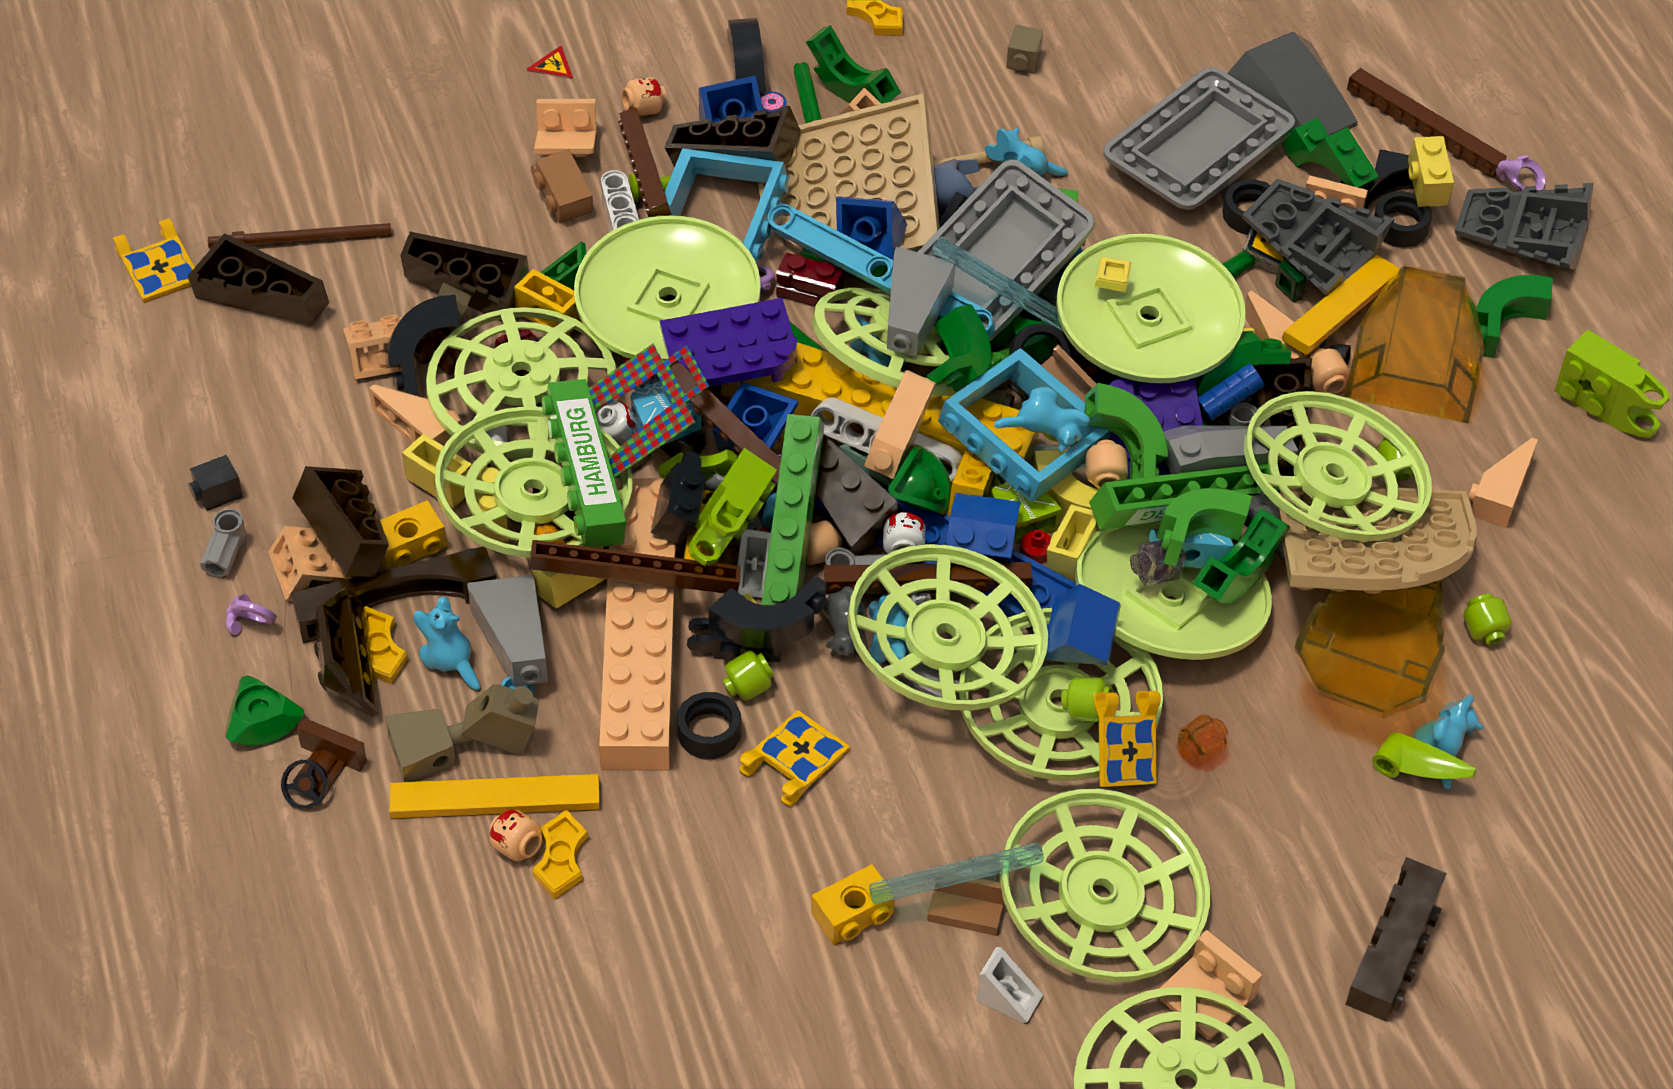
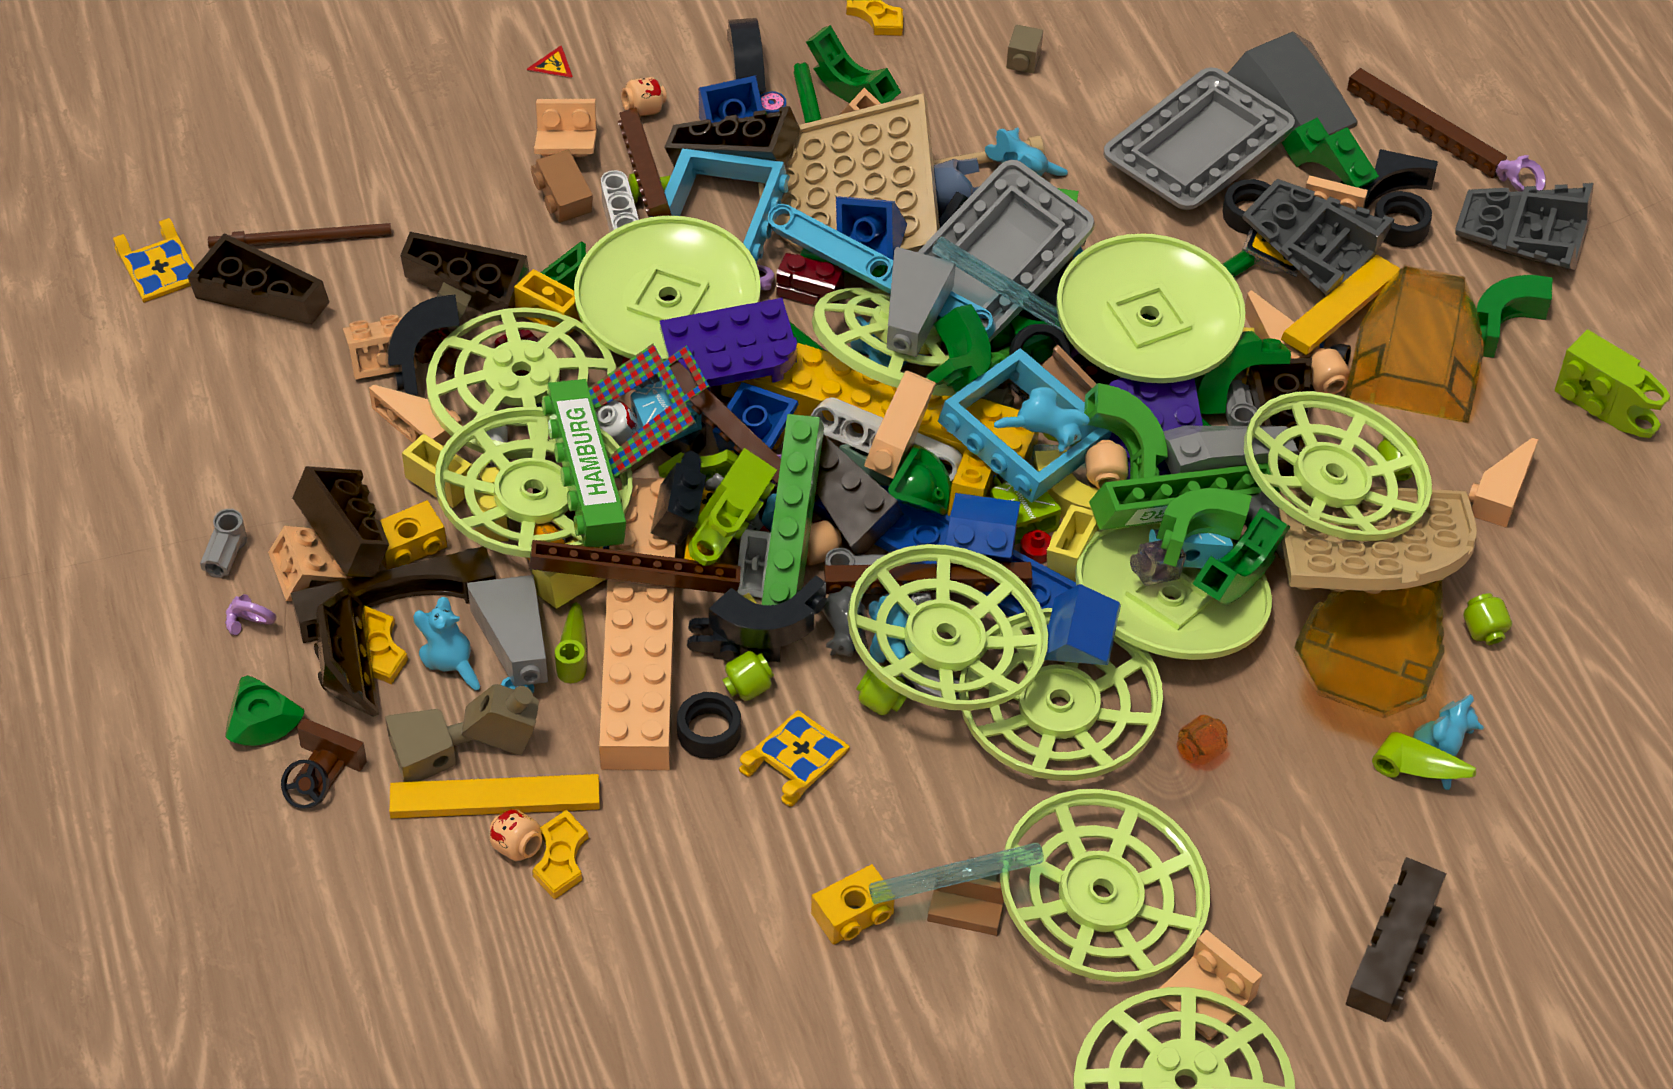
black brick [188,455,243,511] -> none
white head [883,512,926,554] -> none
white slope [977,947,1043,1023] -> none
lime head [1061,678,1113,722] -> none
yellow flag [1093,691,1161,787] -> none
light yellow tile [1095,257,1132,292] -> none
blue axle [1198,363,1265,421] -> none
dark green tile [1275,259,1306,303] -> none
light yellow brick [1408,136,1454,207] -> none
none -> lime piece [555,602,587,684]
none -> lime head [856,666,907,716]

